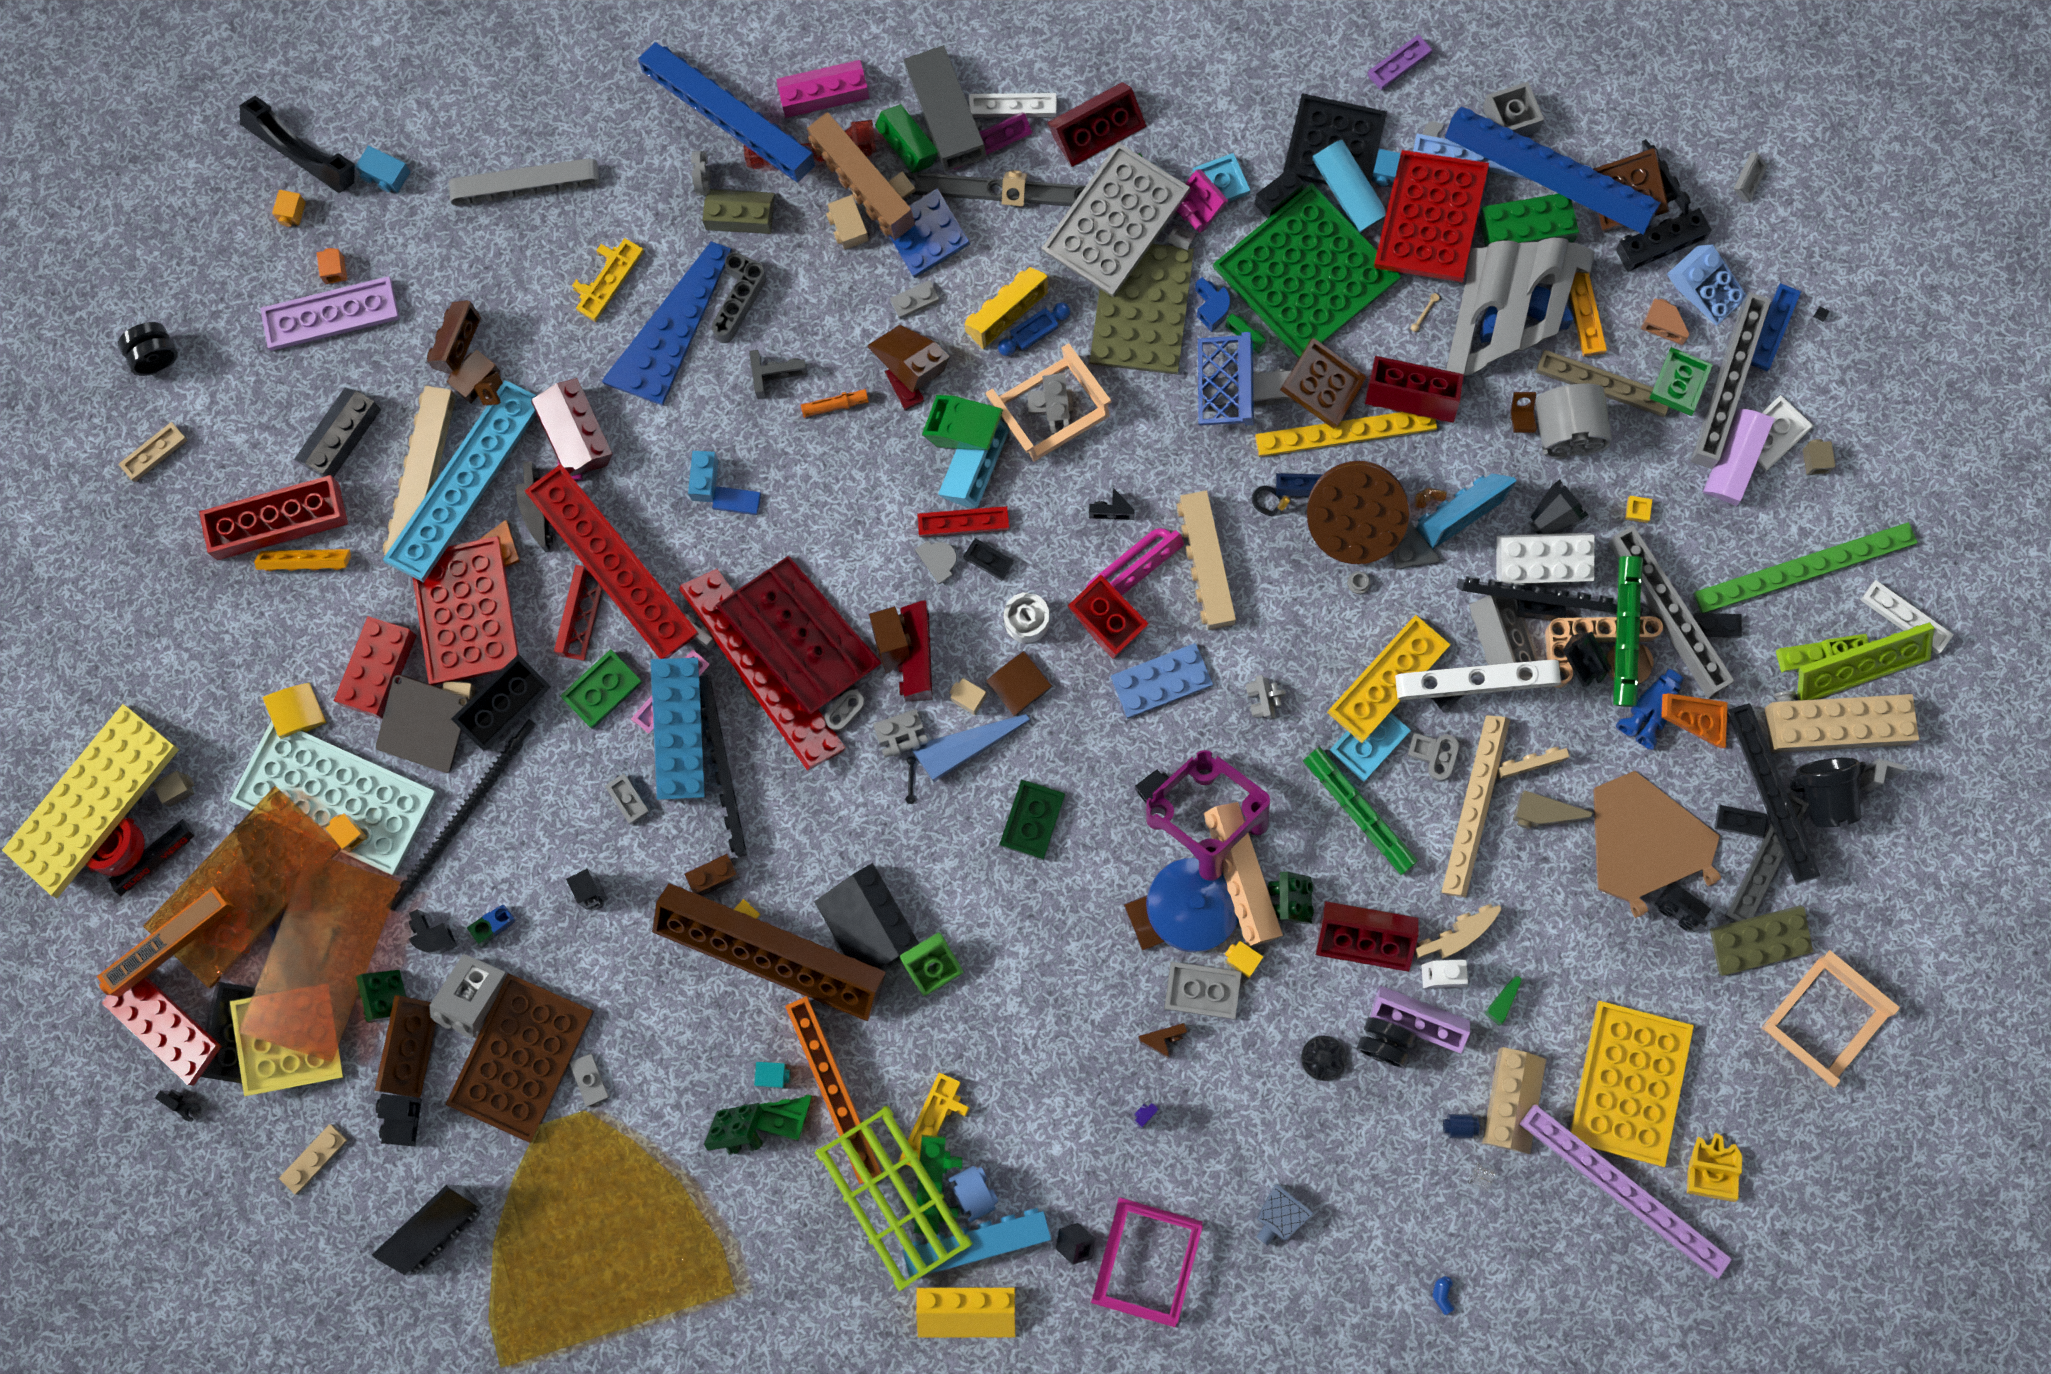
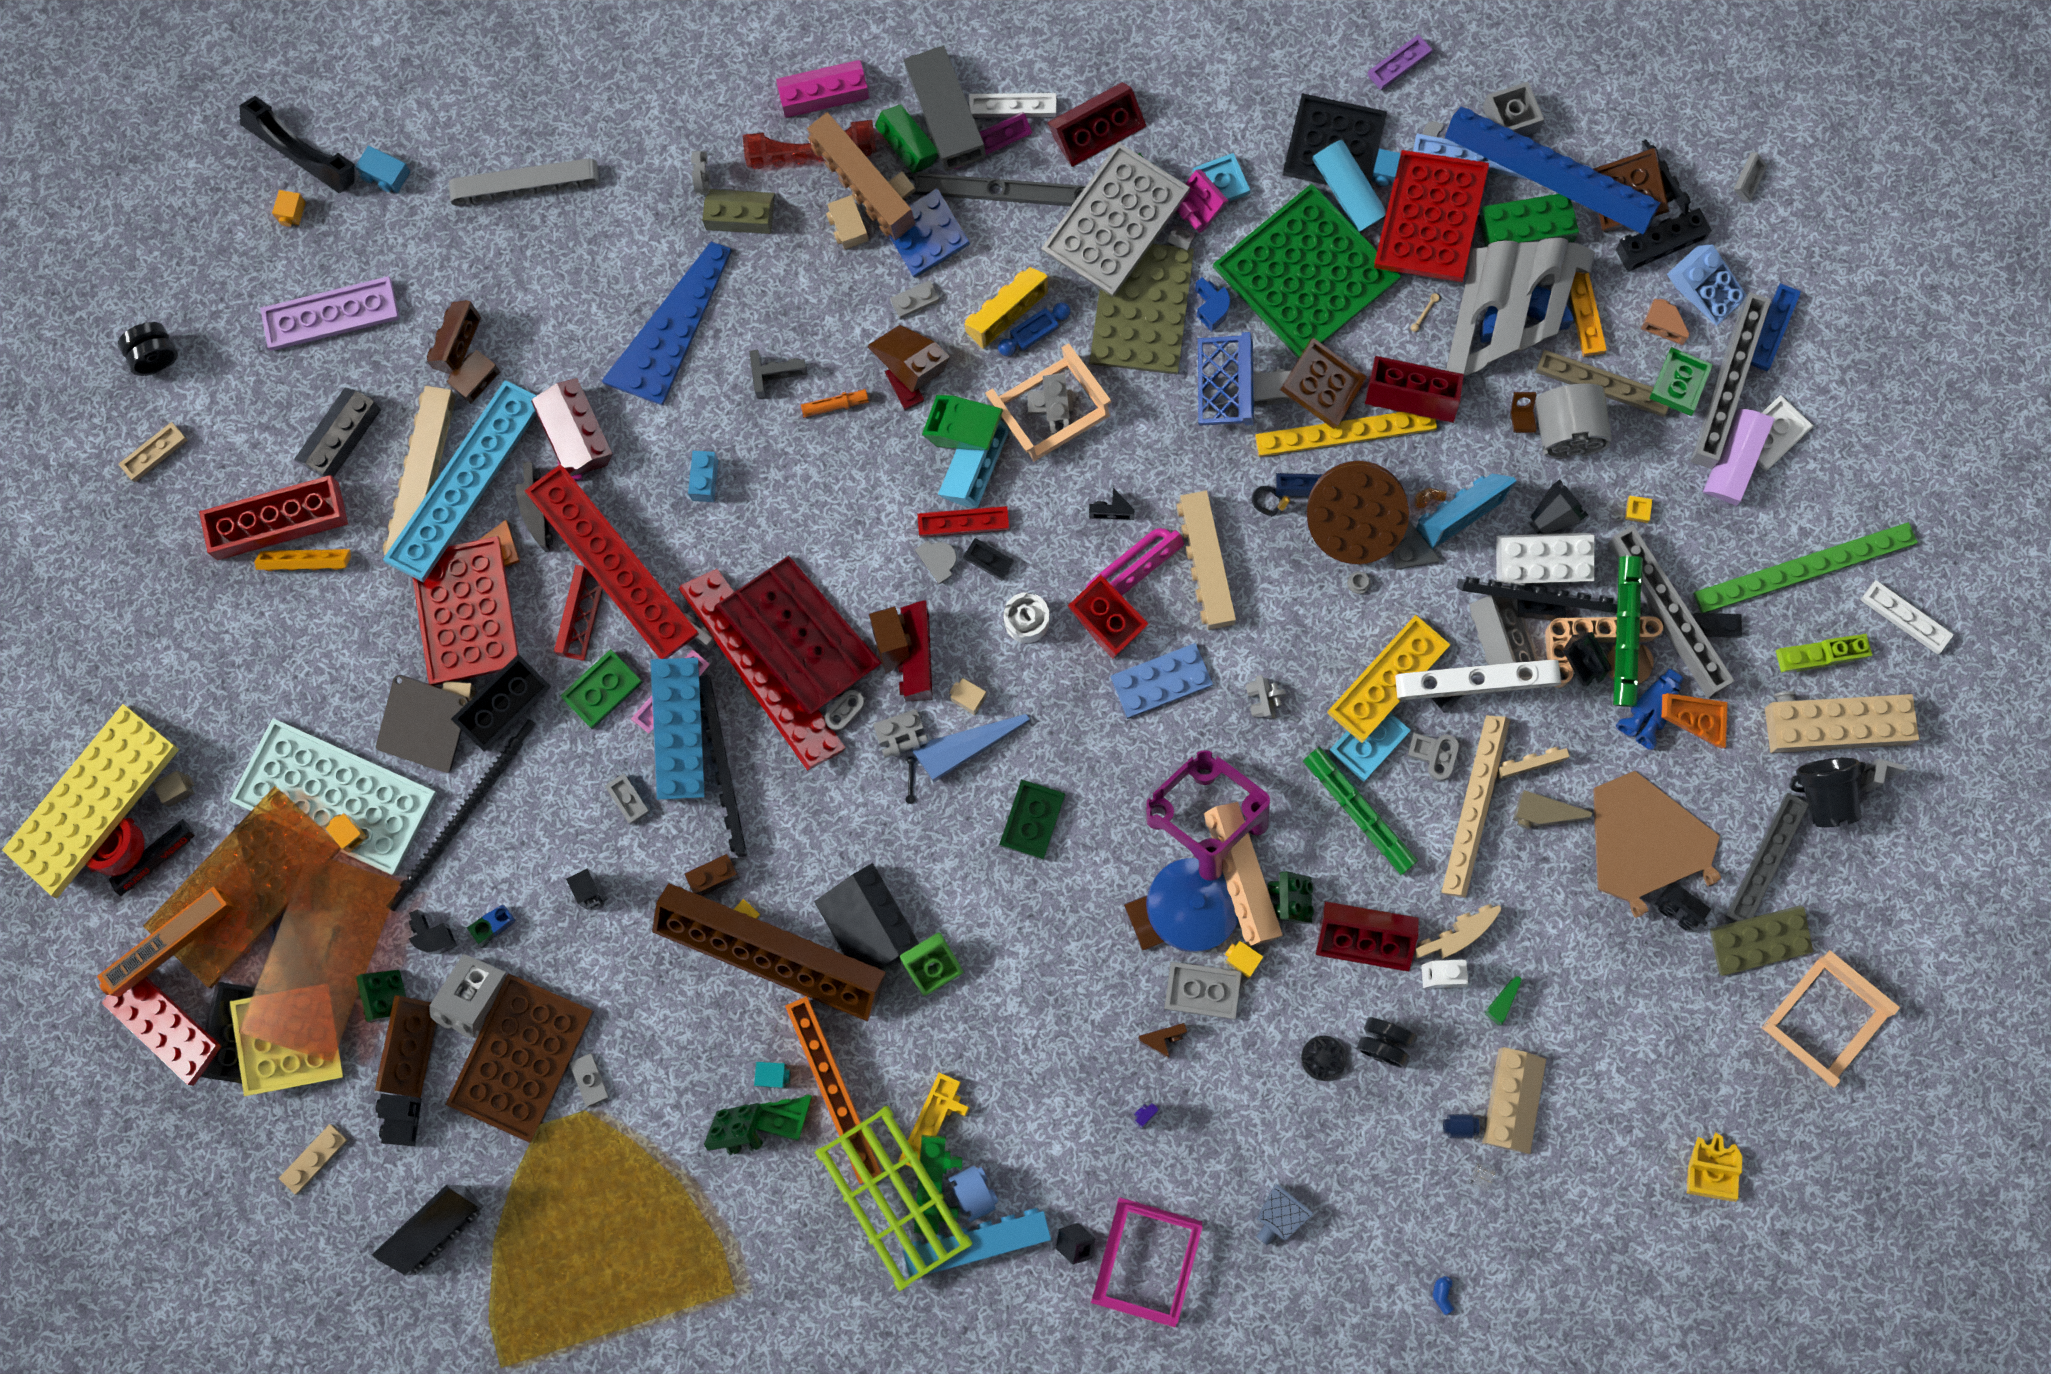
black plate [155,1089,201,1122] -> none
yellow slope [262,683,327,739] -> none
orange brick [316,248,347,284] -> none
red brick [334,616,417,719] -> none
reddish brown bracket [474,372,503,406] -> none
yellow hinge [572,238,644,322] -> none
blue brick [638,42,816,183] -> none
dark grey beam [712,252,766,343] -> none
blue tile [712,486,761,515] -> none
yellow slope [916,1287,1015,1338] -> none
reddish brown slope [986,651,1053,716] -> none
tan bracket [1002,170,1027,206] -> none
black brick [1135,769,1170,803] -> none
green plate [1225,313,1266,354] -> none
black brick [1254,168,1304,219] -> none
lavender brick [1370,985,1470,1053] -> none
lavender plate [1520,1105,1732,1279] -> none
yellow plate [1570,1001,1694,1167] -> none
black plate [1714,805,1767,838] -> none
black plate [1727,703,1821,885] -> none
lime plate [1797,622,1934,701] -> none
dark tan brick [1802,439,1835,475] -> none
black piece [1813,306,1830,322] -> none

